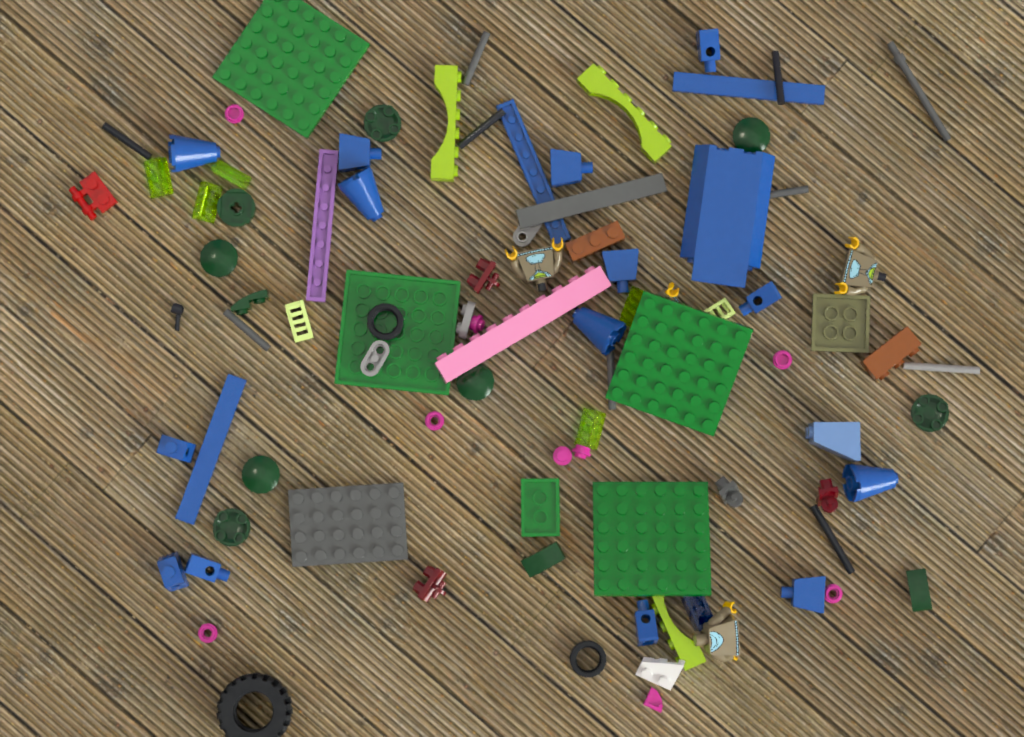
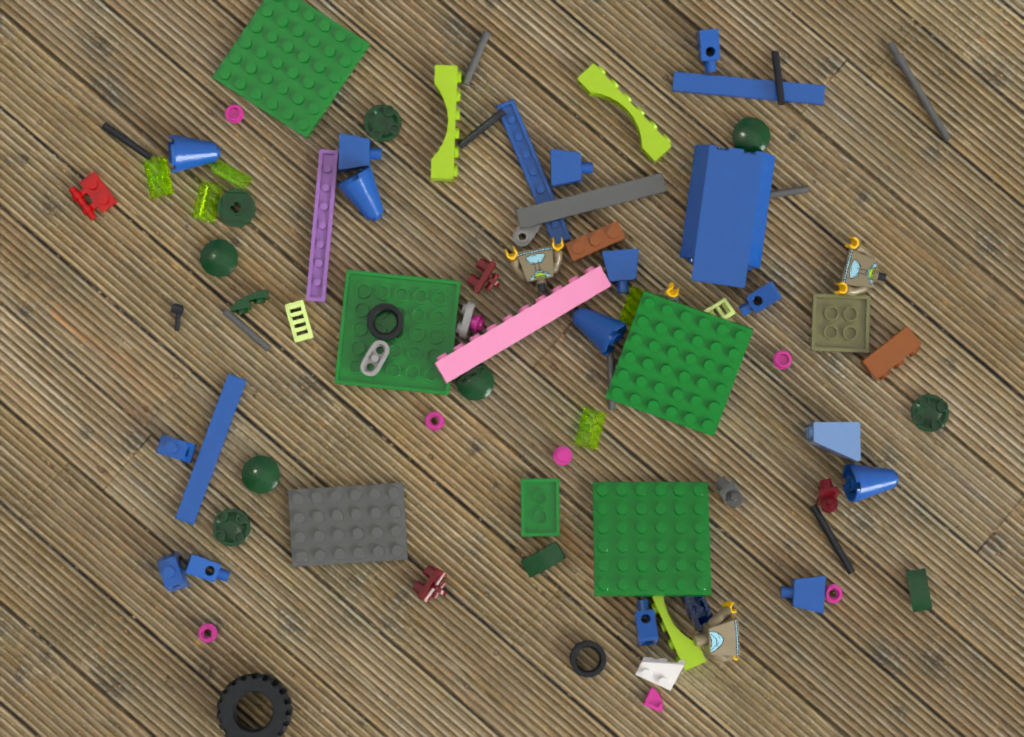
dark pink plate [572,444,591,460] -> none
light grey bar [902,362,980,374] -> none

